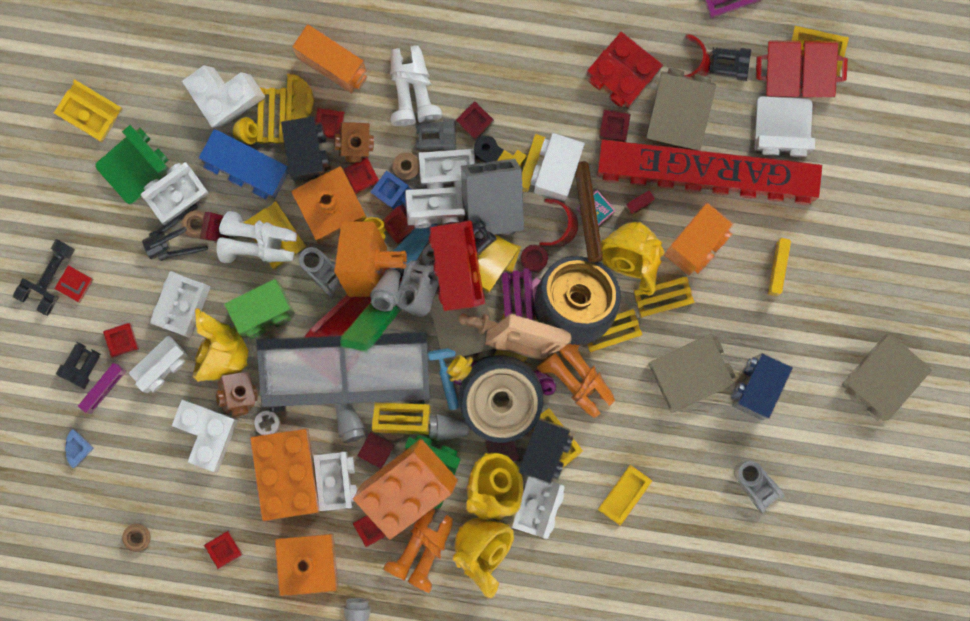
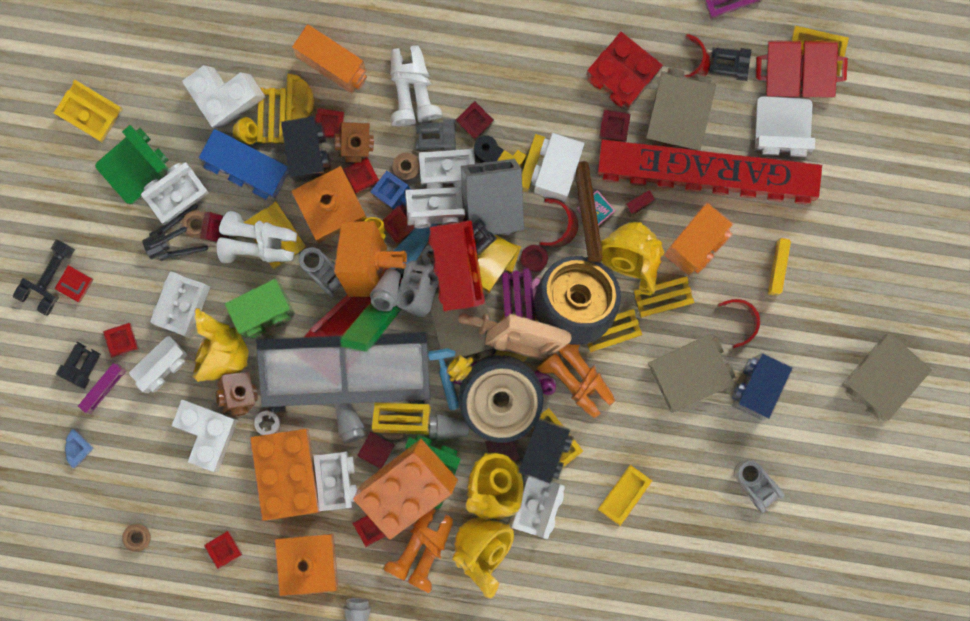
none -> red helmet [717,299,760,349]

